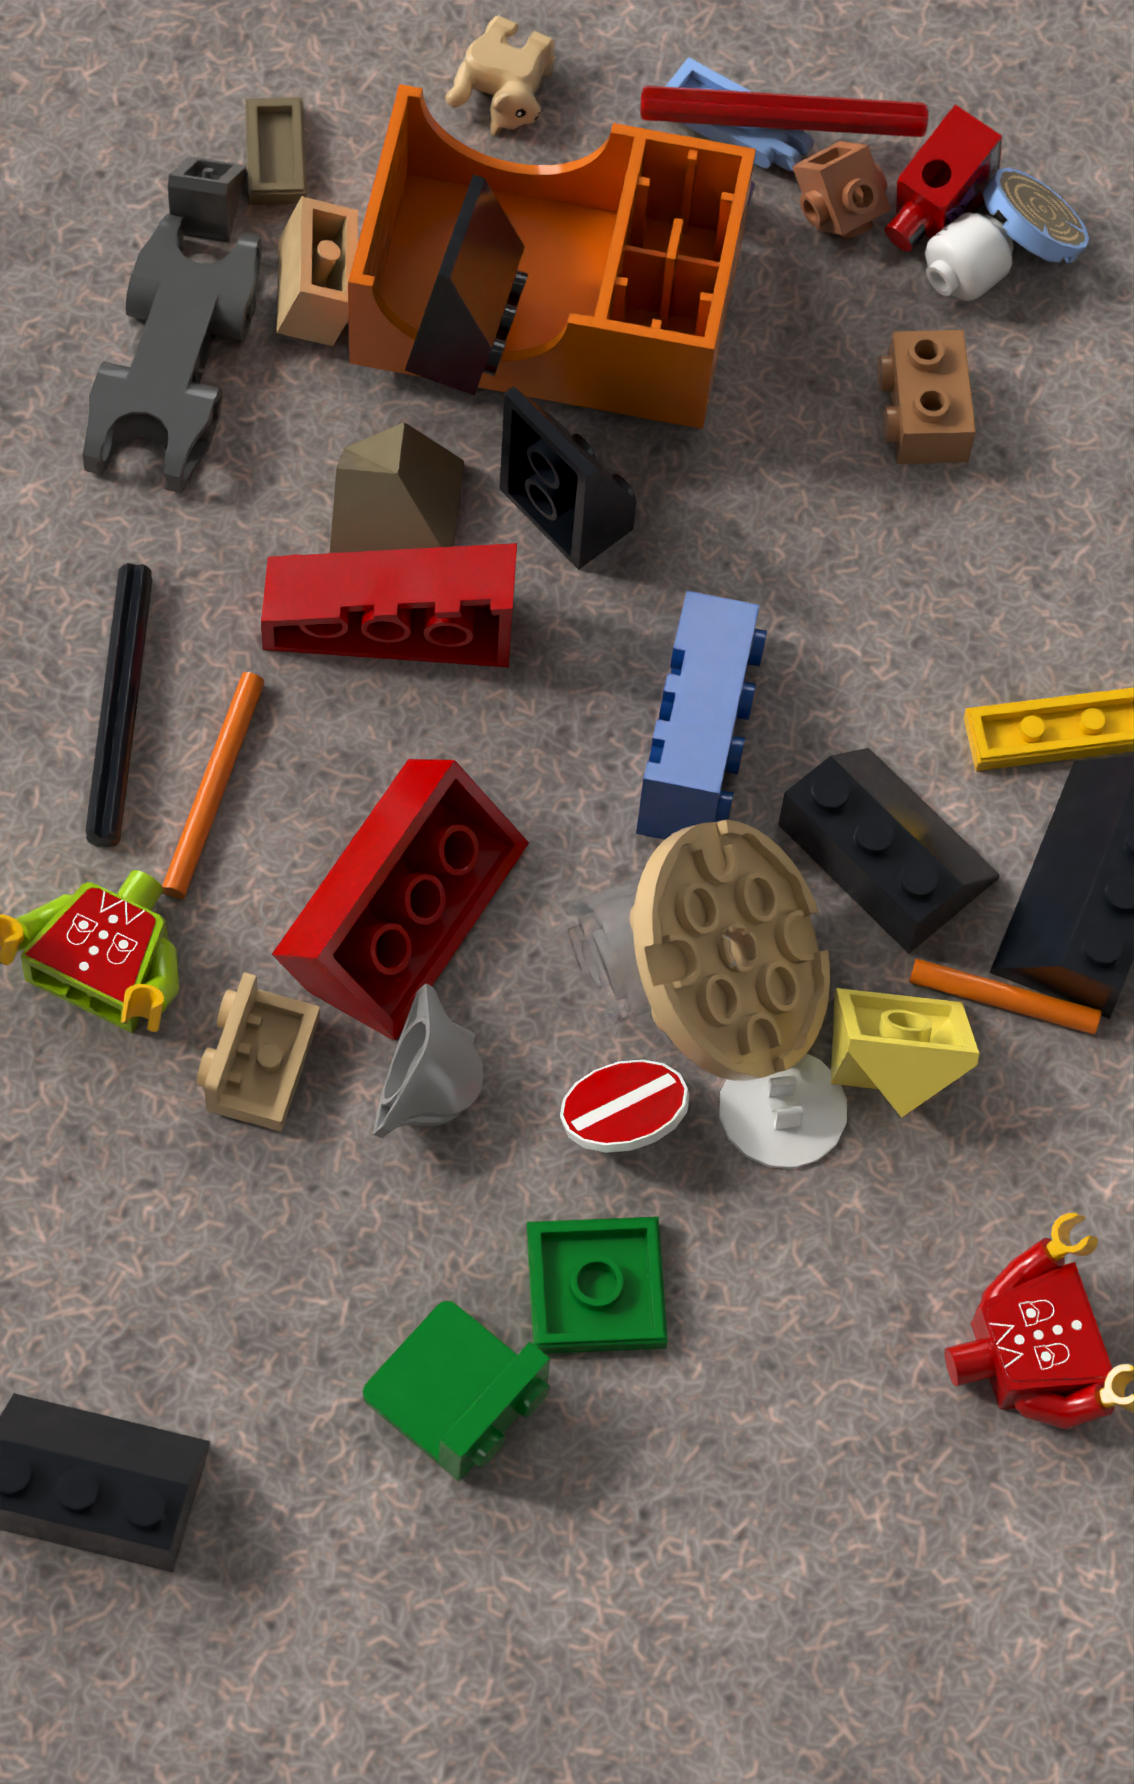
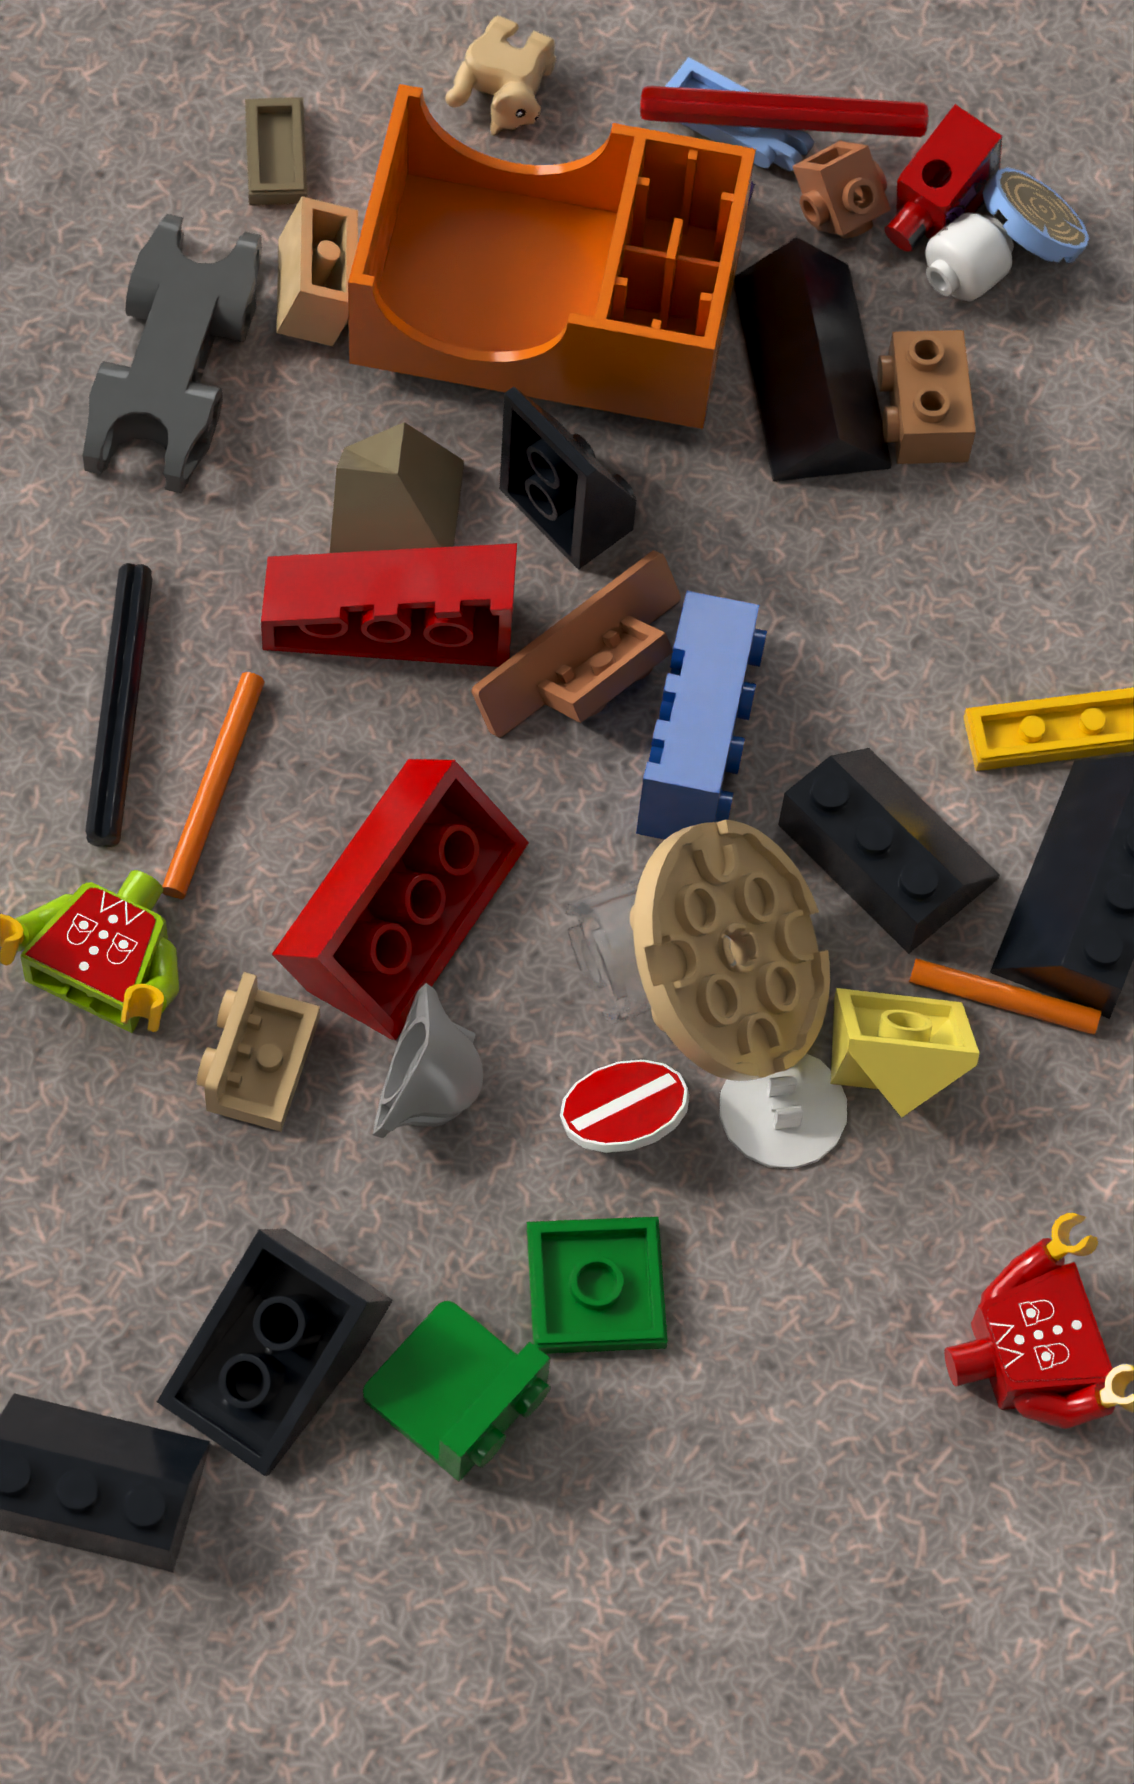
dark grey slope [167,156,247,242] -> none
black slope [405,174,528,395] -> none
none -> black slope [157,1229,393,1476]
none -> nougat bracket [471,550,681,738]
none -> black slope [733,237,892,482]

